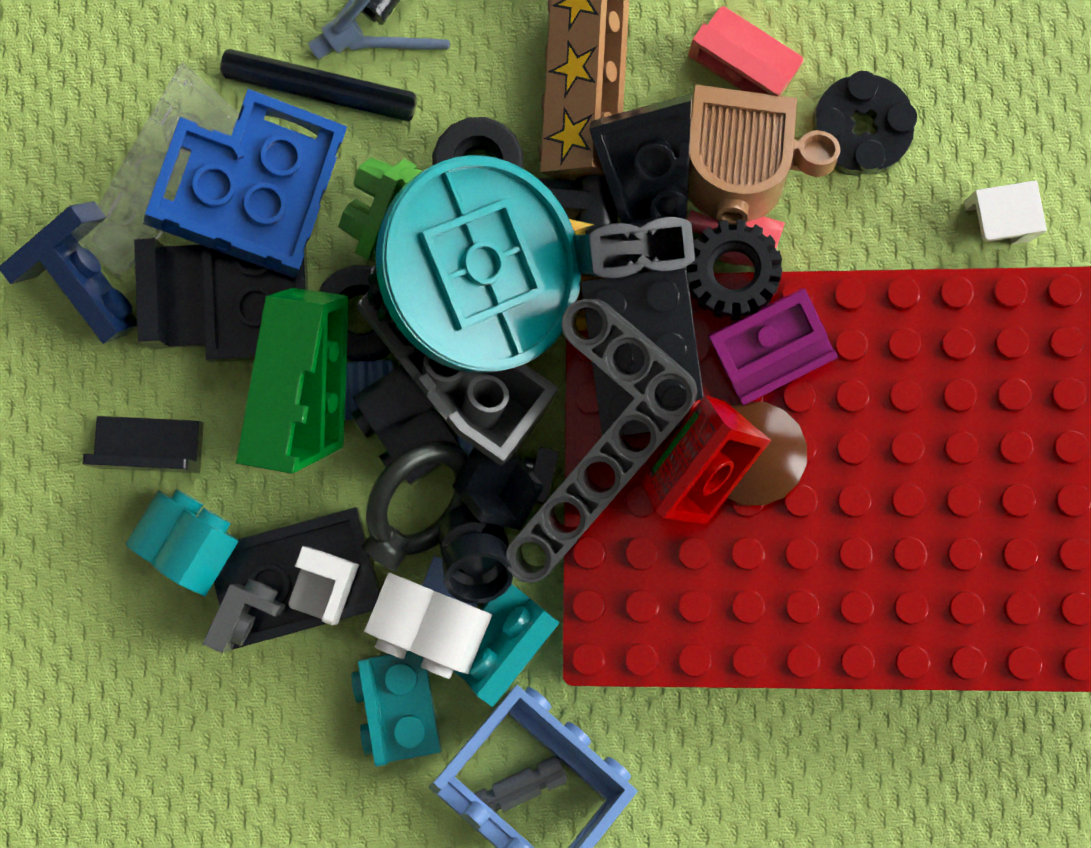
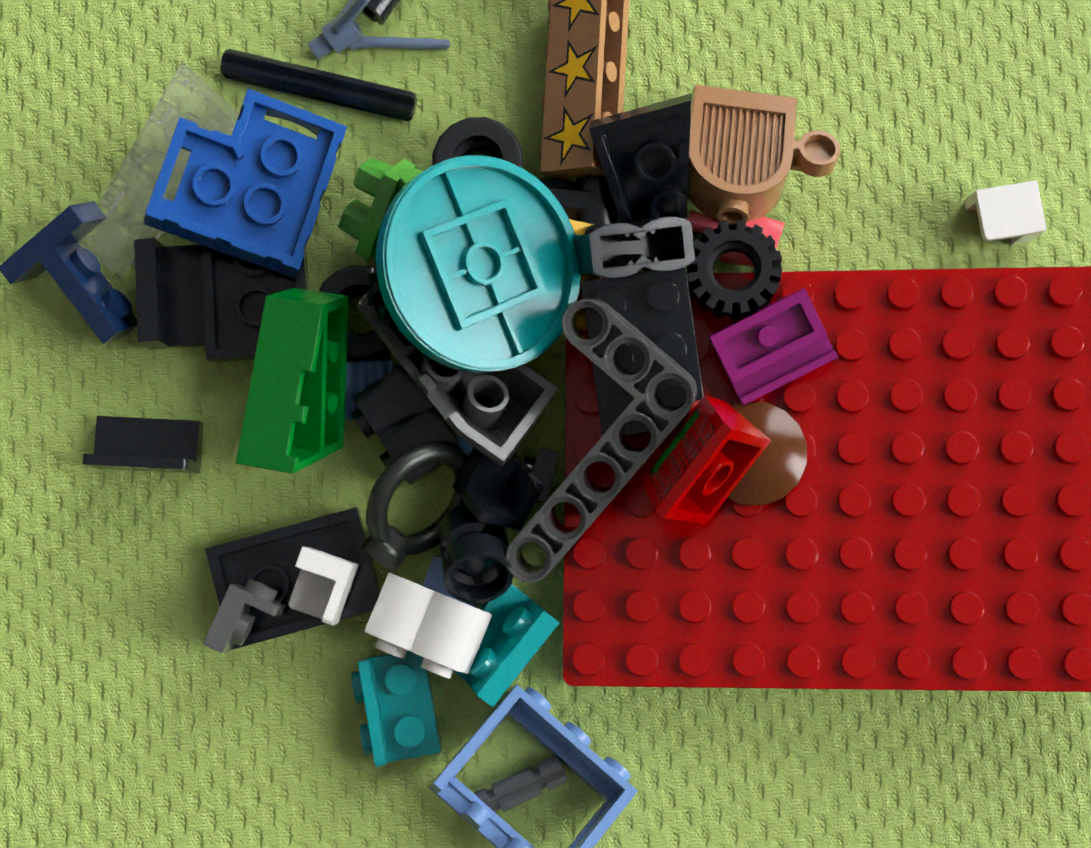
teal brick [125,489,239,596] -> none
coral panel [688,6,803,96] -> none
black plate [812,70,917,176] -> none

